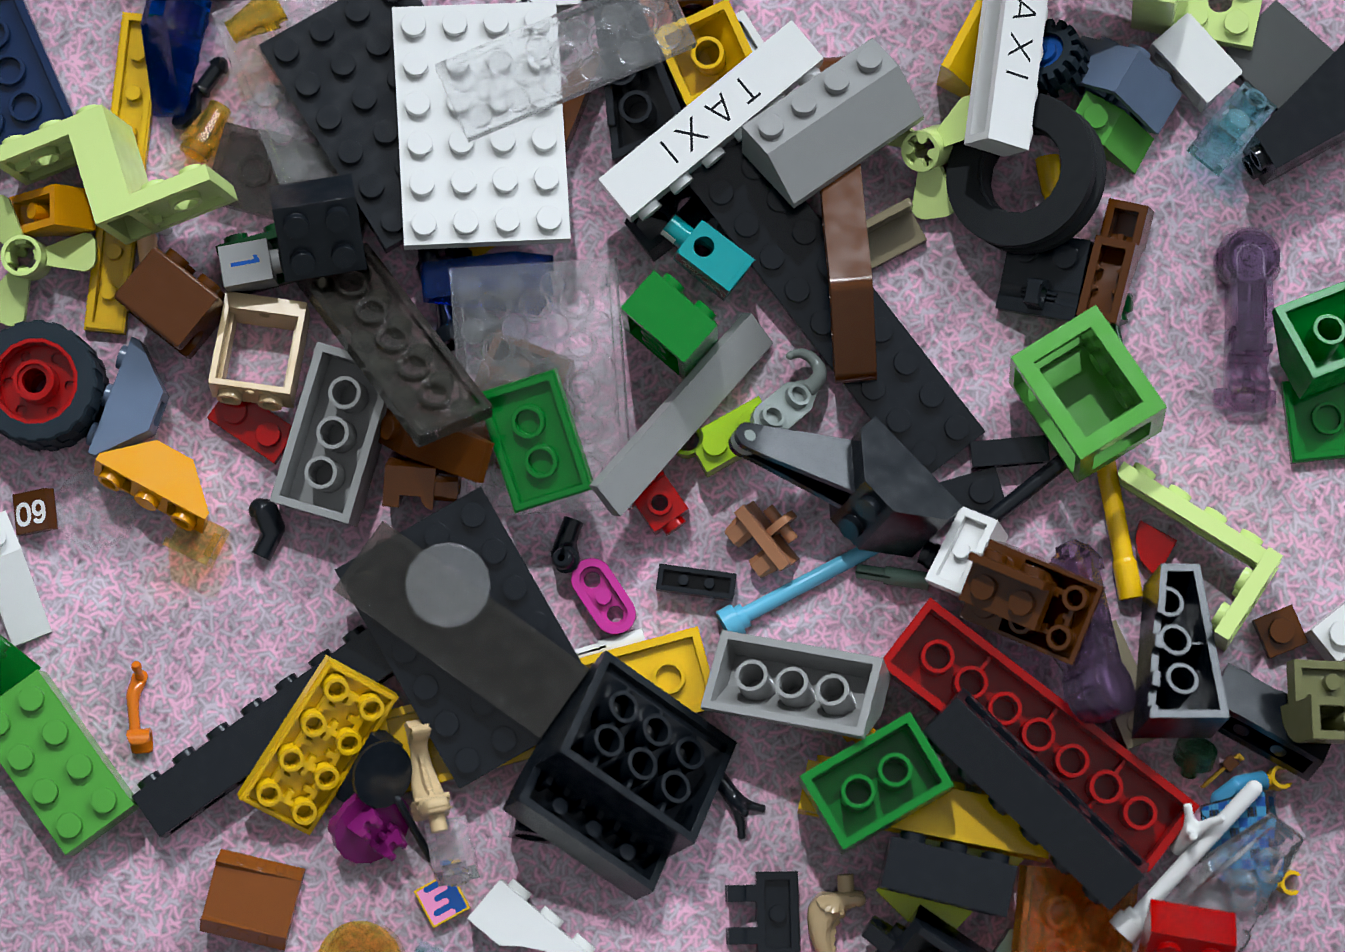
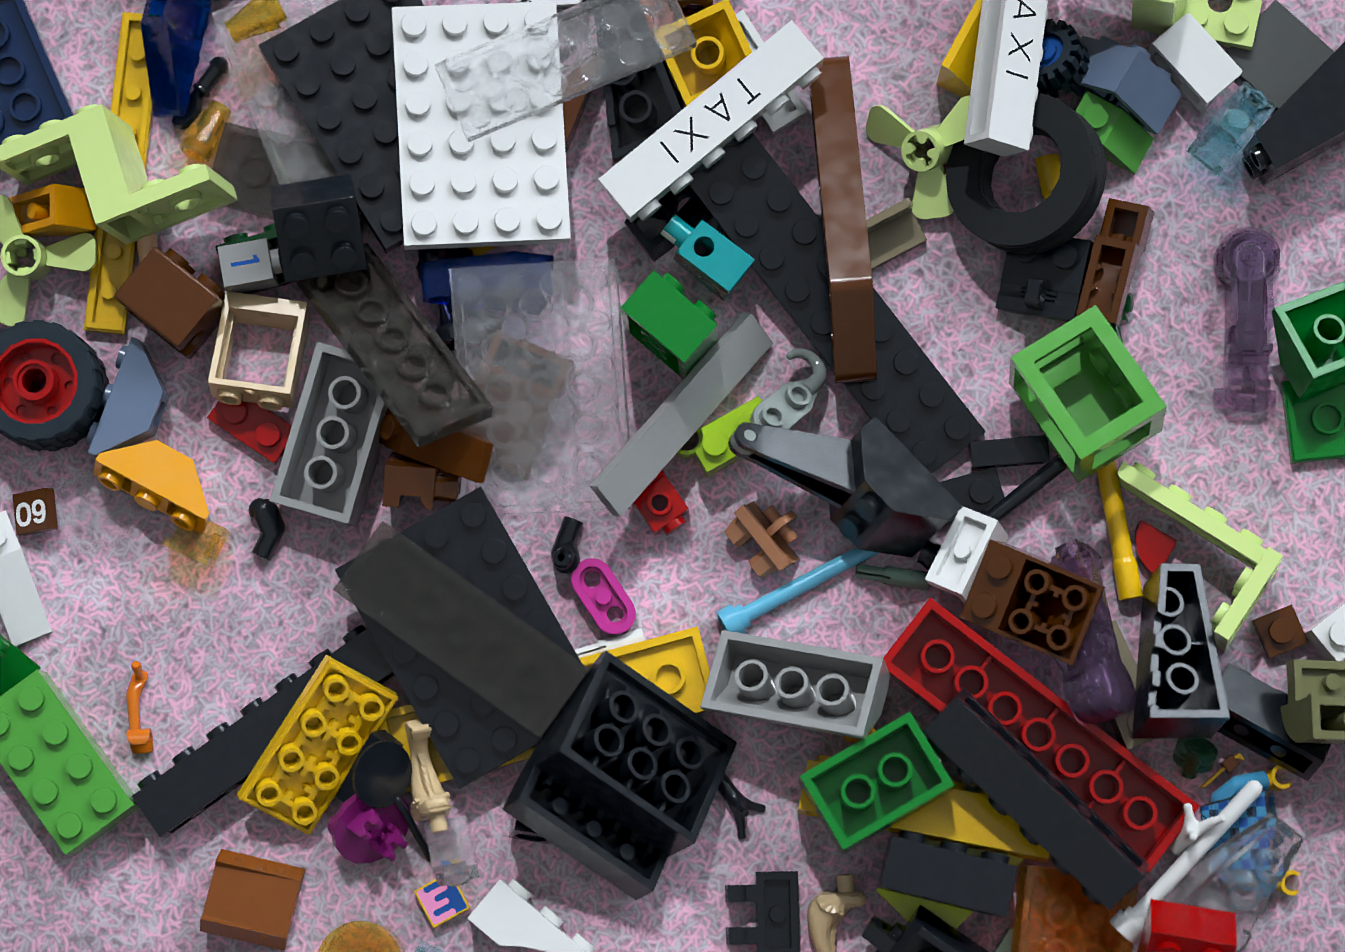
clear tile [405,542,491,627] -> none
green tile [476,368,594,513] -> none
black piece [656,563,737,601] -> none
light grey slope [741,38,924,208] -> none
reddish brown bracket [958,547,1057,631] -> none

